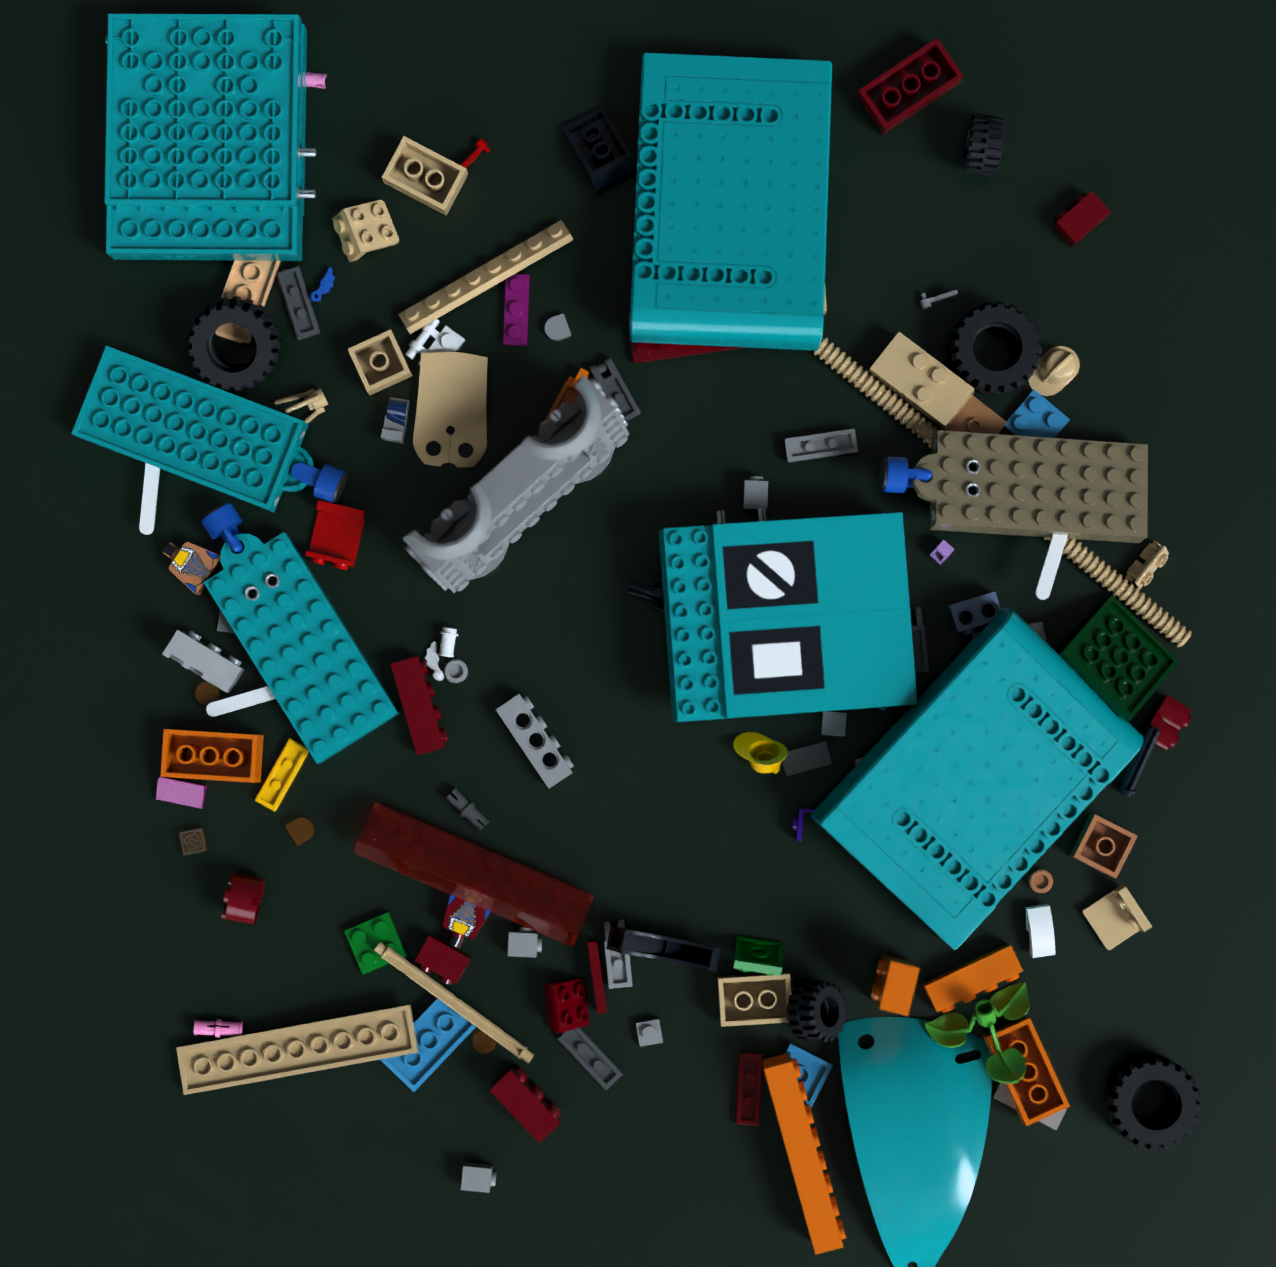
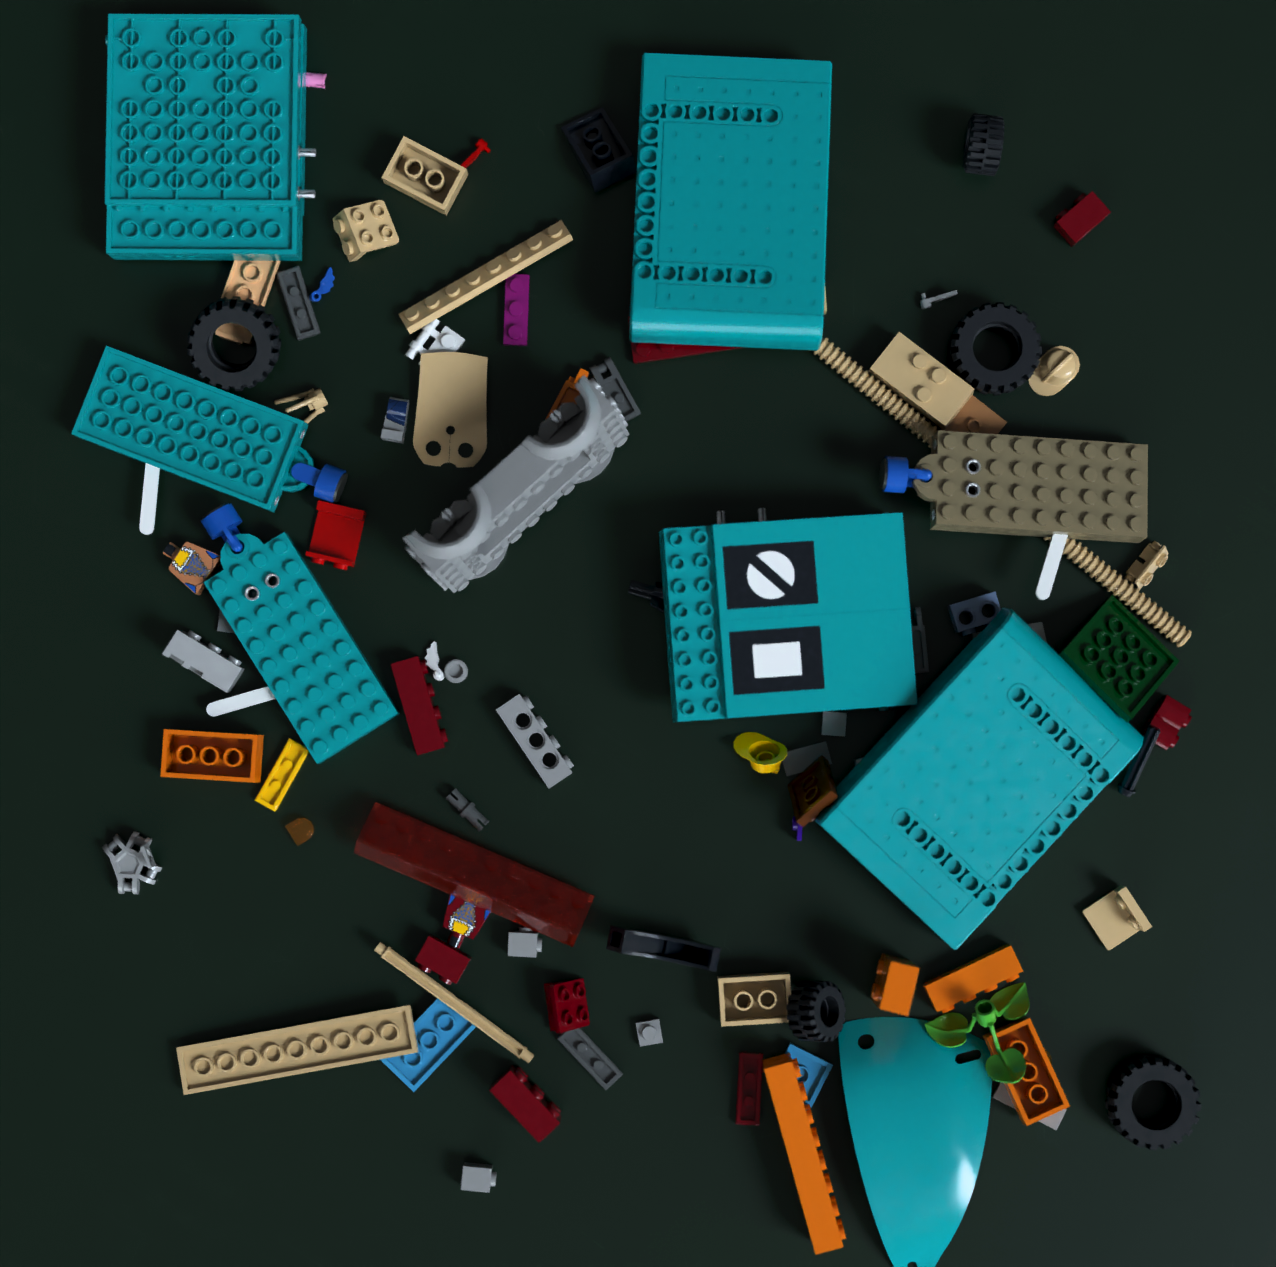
slope [156,776,207,809] -> none
tile [179,828,208,856] -> none
bright pink pin [194,1019,243,1038] -> none
clear orange tile [195,682,220,705] -> none
dark red brick [221,872,265,924] -> none
green plate [344,912,407,975] -> none
tan brick [348,329,413,395] -> none
white pin [438,627,459,657] -> none
clear orange tile [472,1030,497,1054] -> none
light grey tile [545,313,572,341] -> none
dark red tile [587,940,607,1014] -> none
light grey hinge [604,920,633,989] -> none
green plate [733,936,783,976] -> none
light grey brick [743,476,768,511] -> none
light grey plate [784,429,858,463] -> none
dark red brick [857,38,964,135] -> none
lavender piece [930,539,954,565] -> none
dark azure plate [1004,390,1070,438] -> none
white slope [1025,904,1055,958] -> none
nougat tile [1028,869,1053,893] -> none
nougat brick [1069,813,1138,879] -> none
none -> light grey piece [102,831,162,895]
none -> reddish brown plate [788,755,838,827]

